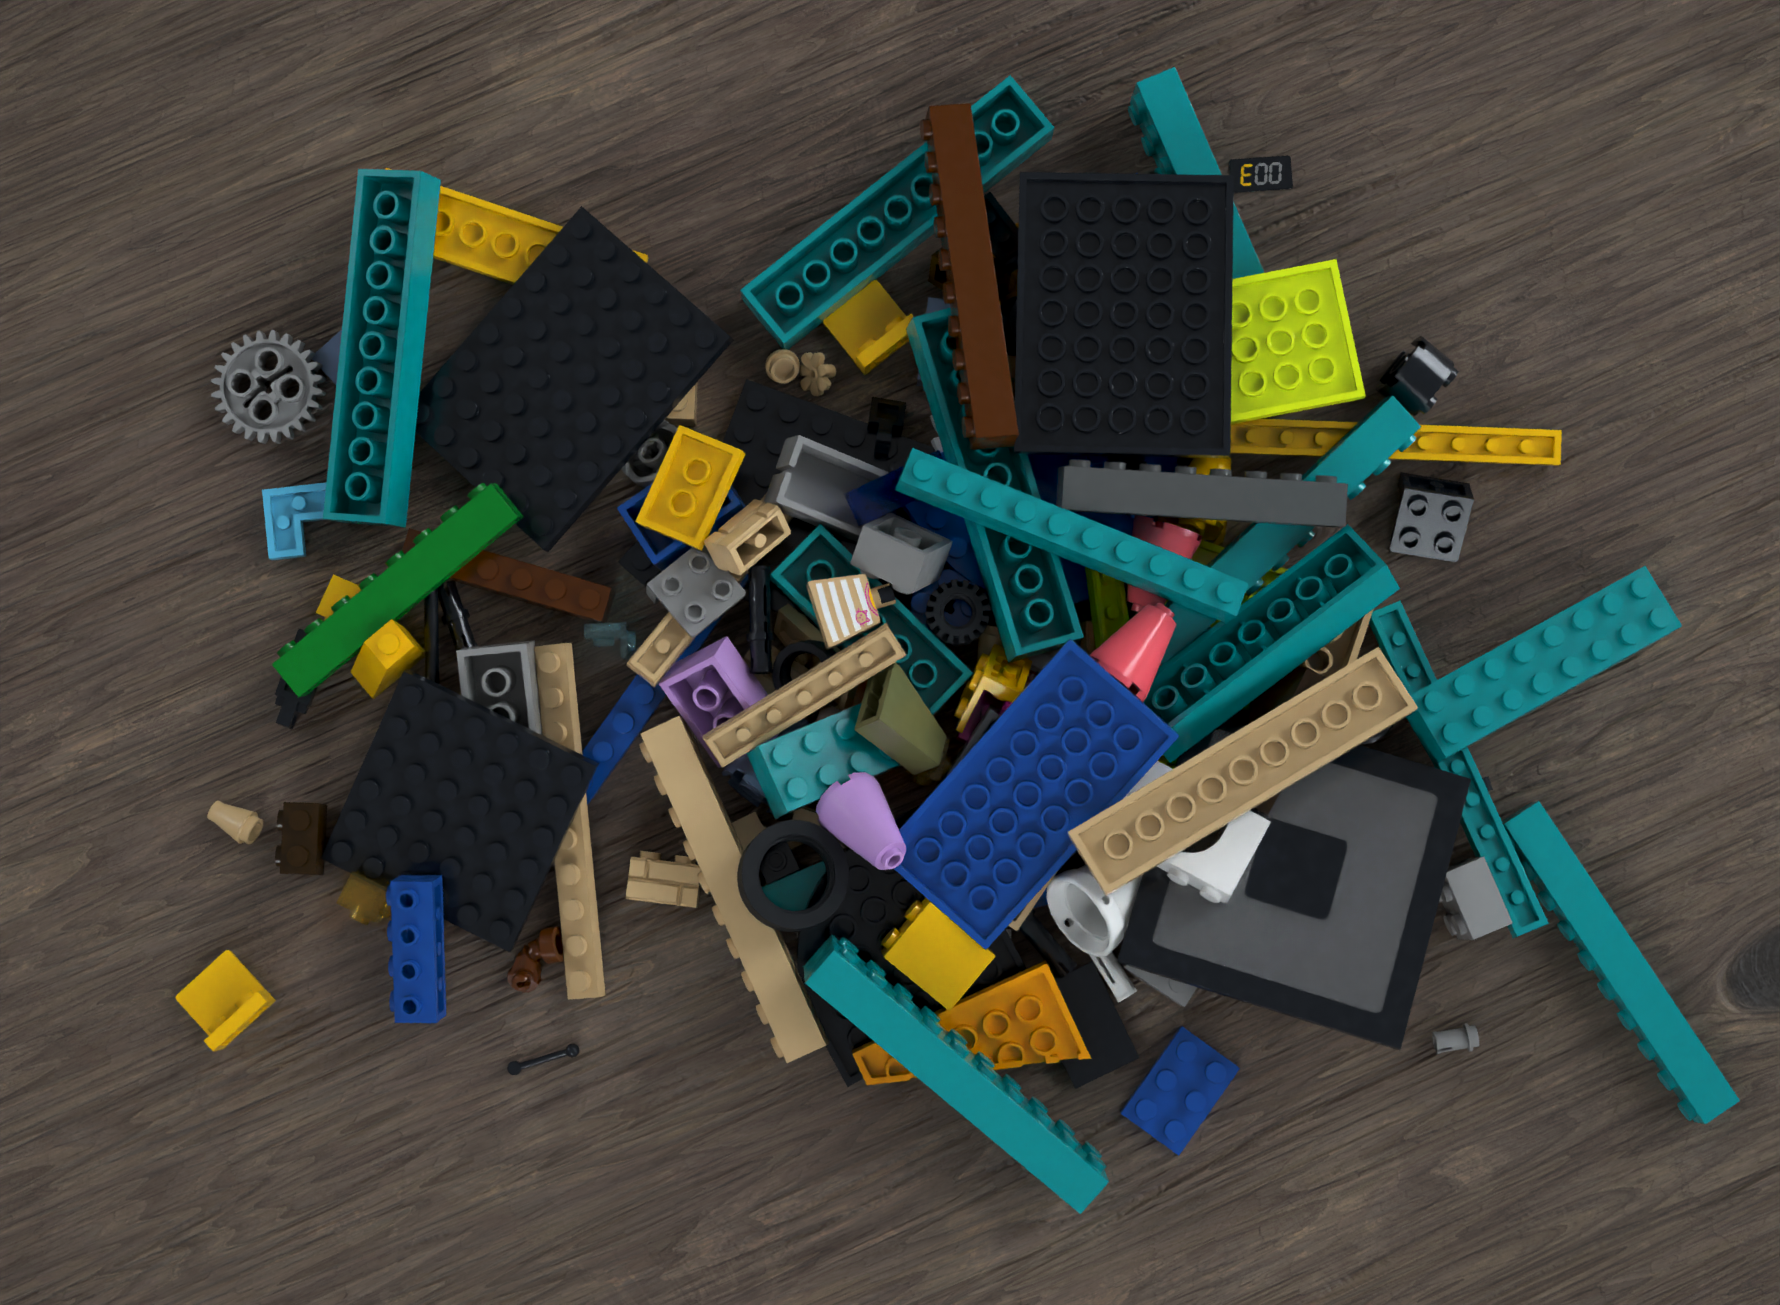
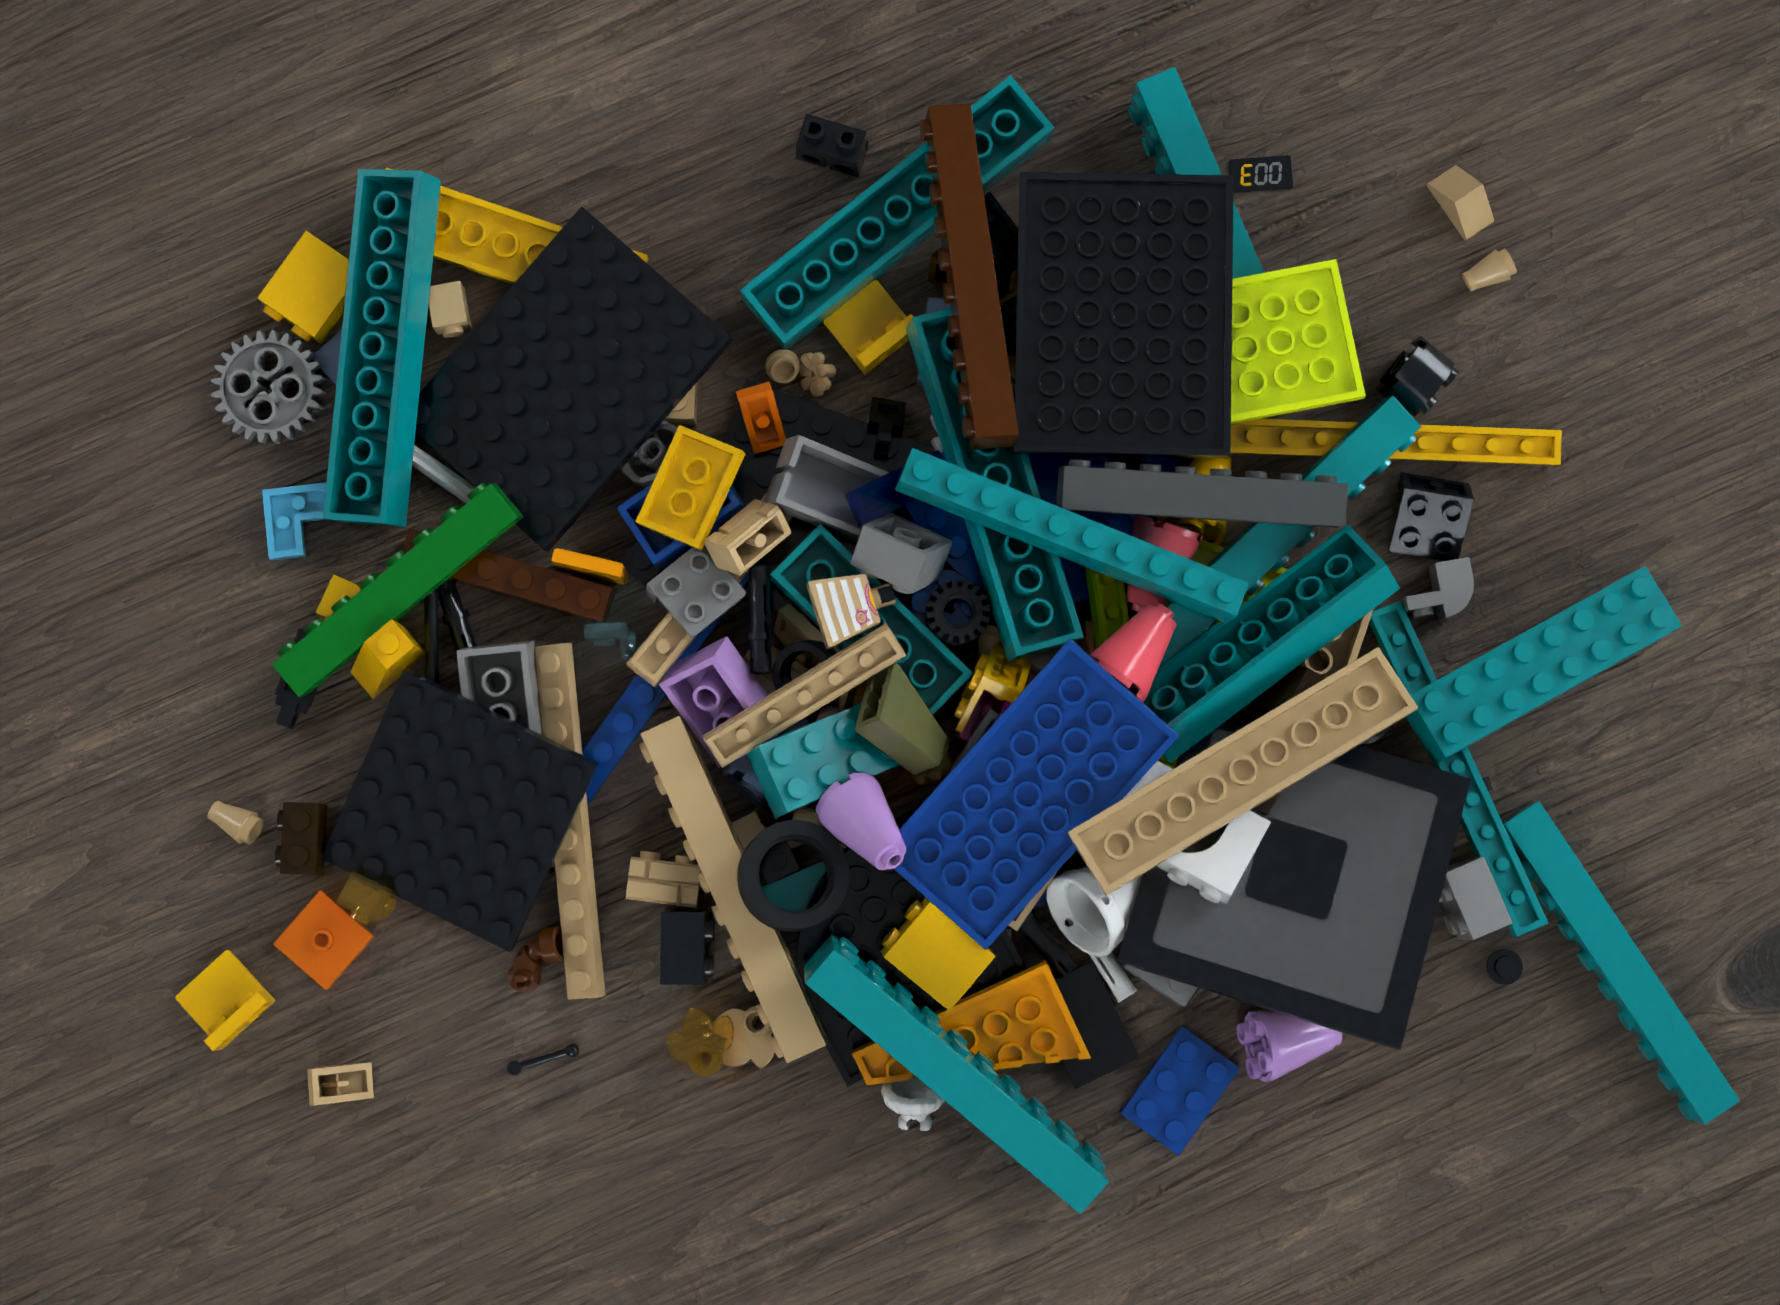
blue brick [386,875,446,1023] -> none
light grey pin [1432,1023,1480,1054] -> none
none -> yellow brick [257,231,349,344]
none -> orange plate [273,890,375,990]
none -> tan slope [307,1062,374,1106]
none -> white axle [412,445,476,503]
none -> tan brick [428,281,472,338]
none -> light orange tile [551,548,629,586]
none -> black brick [660,912,715,985]
none -> clear yellow plate [666,1007,734,1077]
none -> tan plate [711,1006,775,1069]
none -> orange slope [736,381,786,454]
none -> black hips [796,114,869,177]
none -> white hair [881,1078,945,1131]
none -> lavender cone [1237,1011,1342,1082]
none -> light grey brick [1399,557,1474,622]
none -> tan slope [1426,165,1495,241]
none -> tan cone [1462,248,1517,292]
none -> black plate [1486,949,1523,985]

